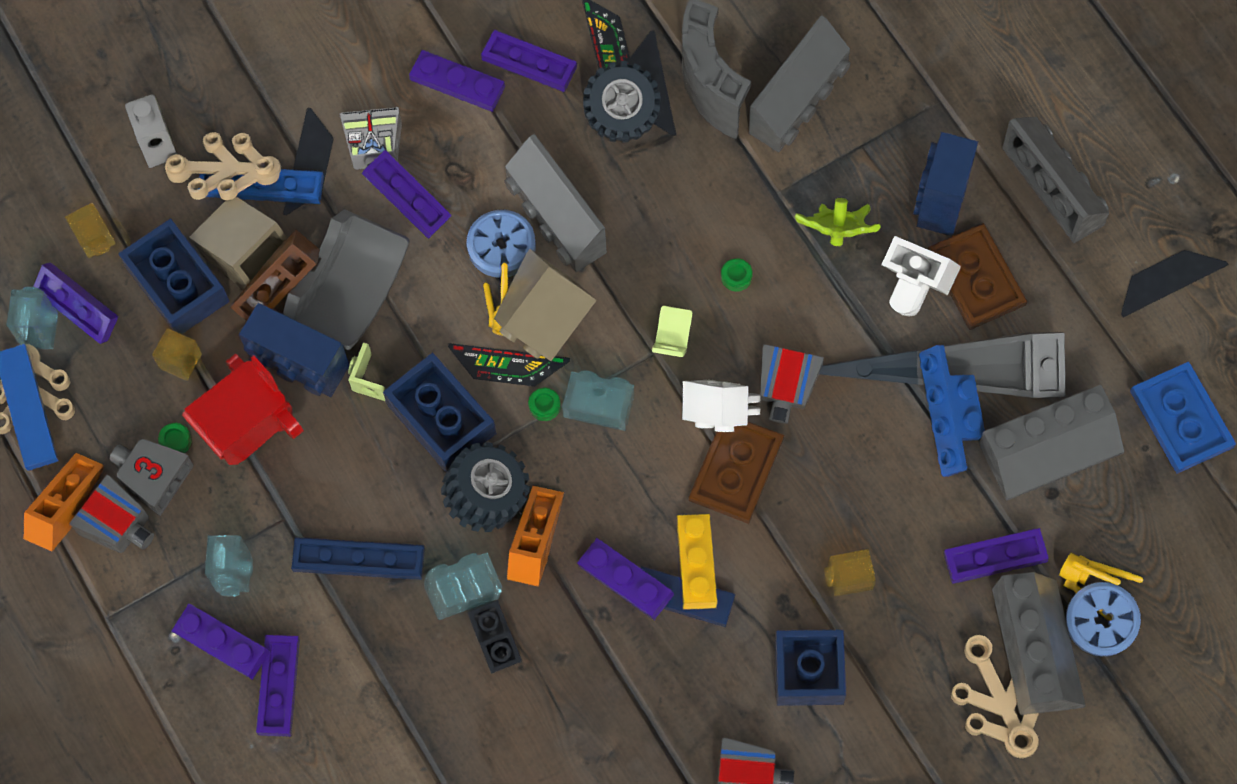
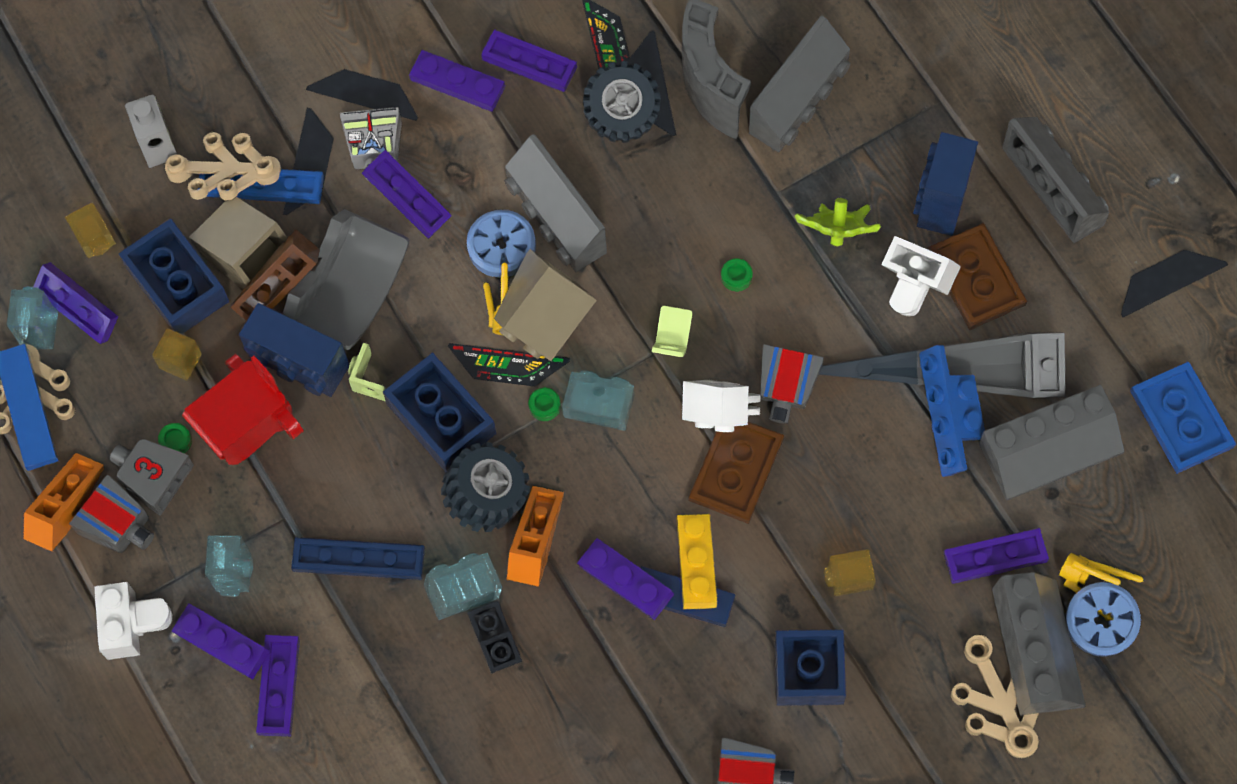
none -> white brick [94,582,173,660]
none -> black sticker [306,69,418,121]

